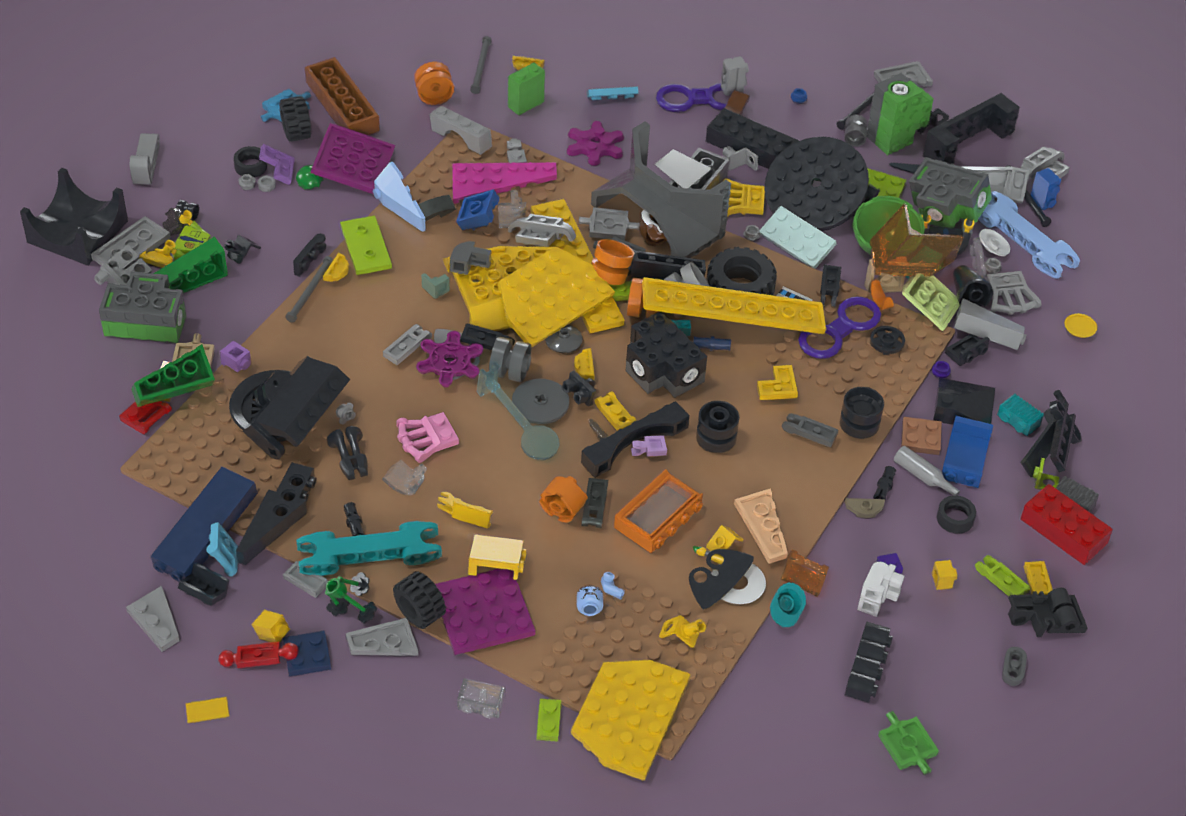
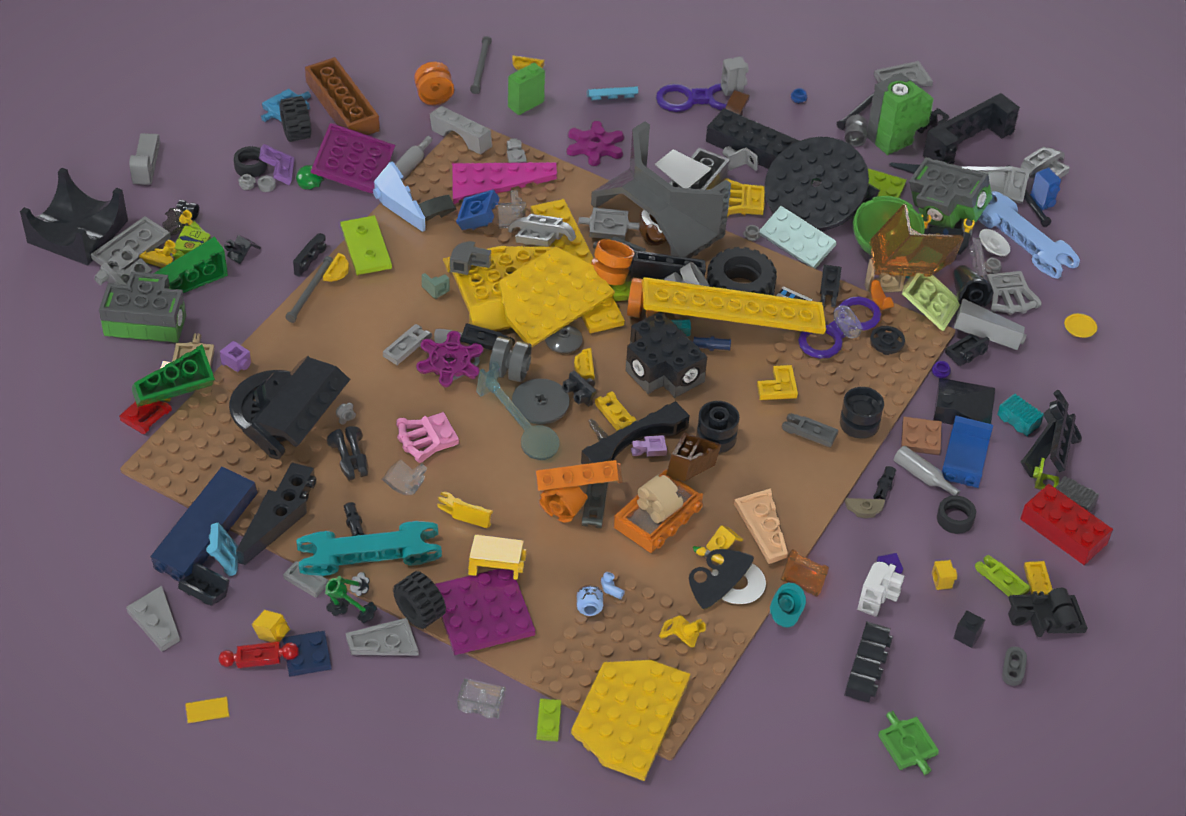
none -> light grey piece [395,136,432,182]
none -> orange window [536,460,623,492]
none -> tan brick [637,474,683,523]
none -> reddish brown wedge [666,433,721,481]
none -> clear plate [834,305,862,338]
none -> black brick [953,610,985,648]

